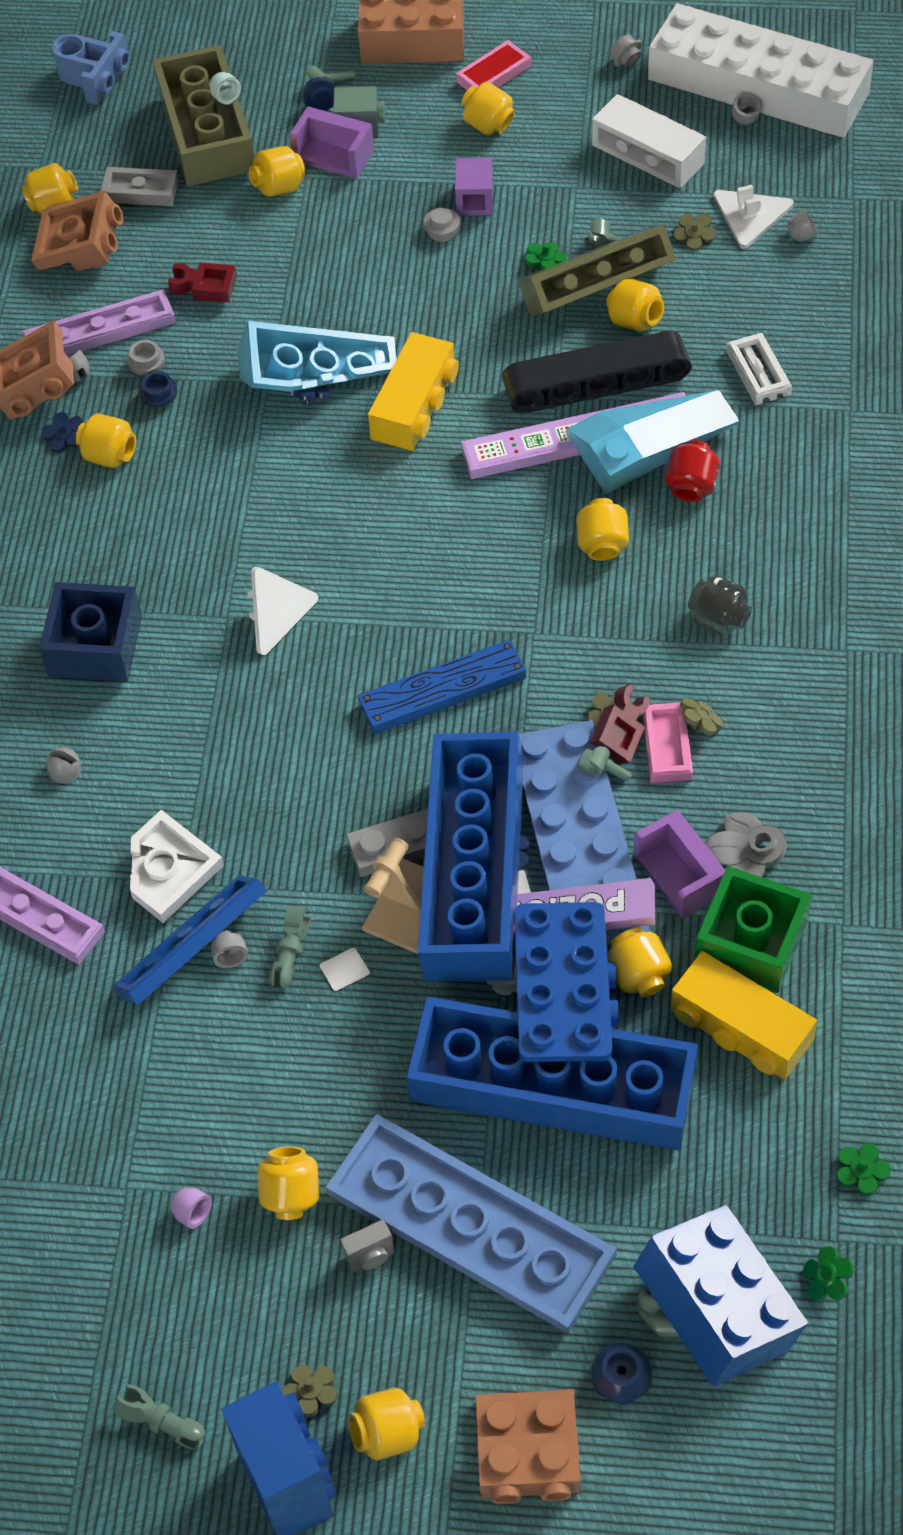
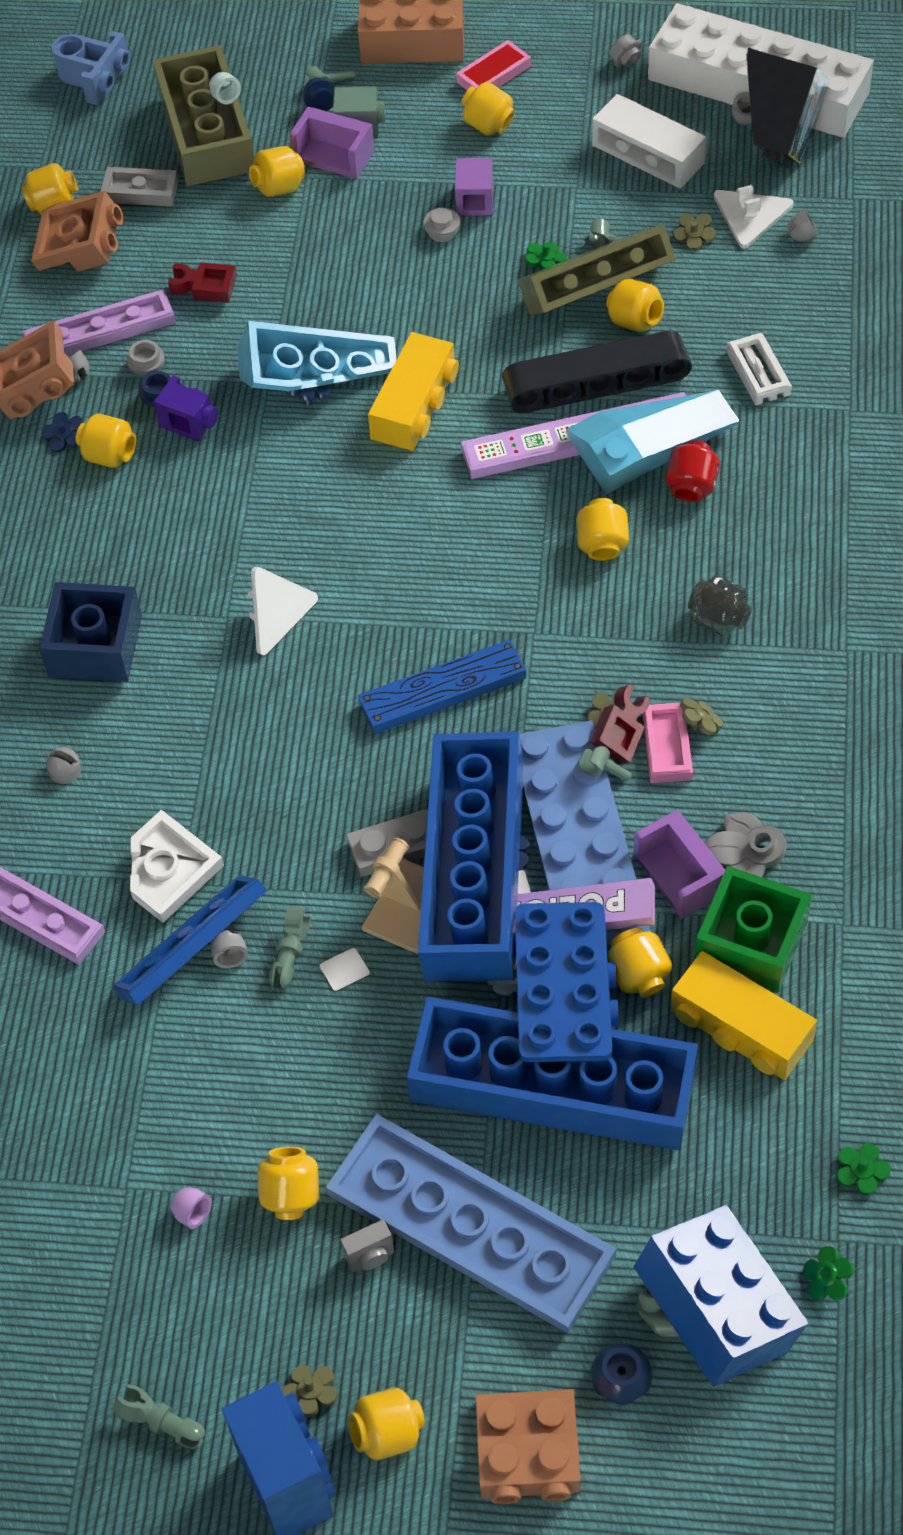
none -> dark purple brick [154,375,218,442]
none -> black slope [746,48,830,168]

